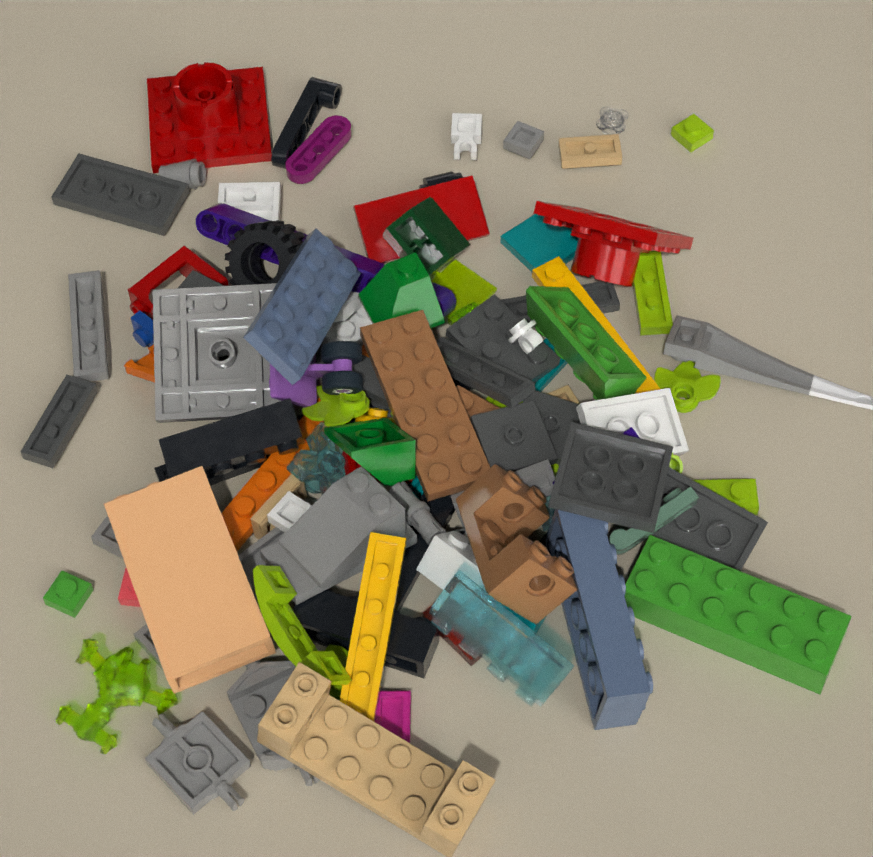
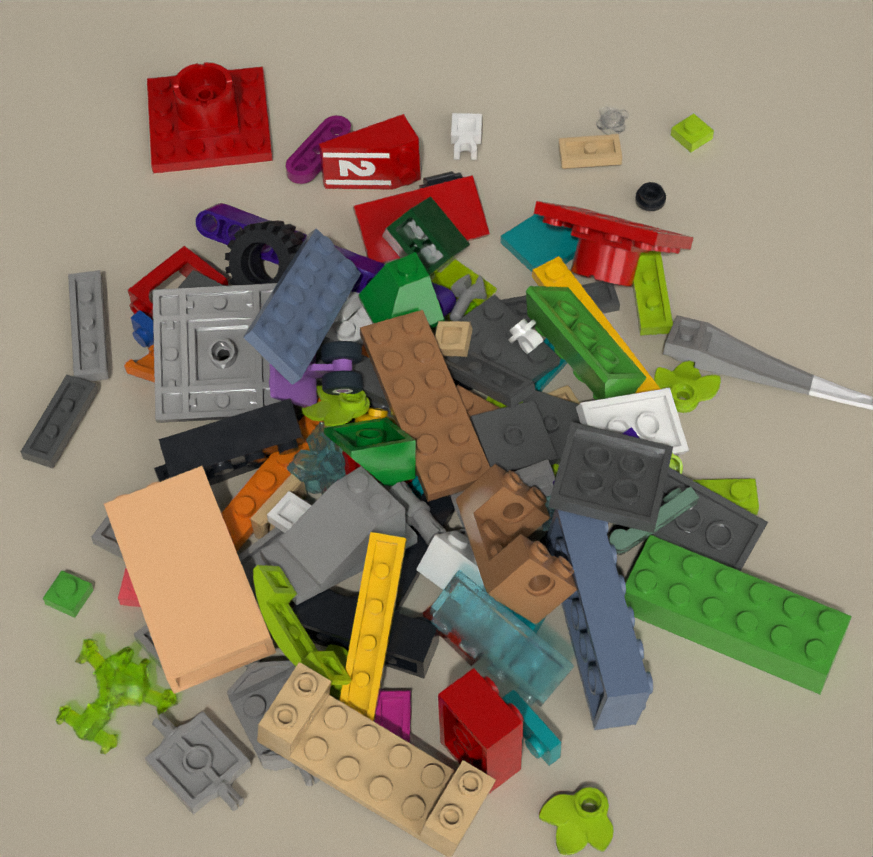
dark grey plate [51,153,190,236] -> none
light grey cone [159,159,206,189] -> none
white wing [218,182,281,221] -> none
black beam [271,77,342,169] -> none
light grey plate [503,121,544,159] -> none
none -> red slope [319,114,421,190]
none -> tan tile [435,321,473,357]
none -> red brick [438,668,524,795]
none -> light grey bar [450,274,487,321]
none -> teal plate [502,689,562,766]
none -> lime plate [539,787,614,855]
none -> black plate [635,182,666,211]

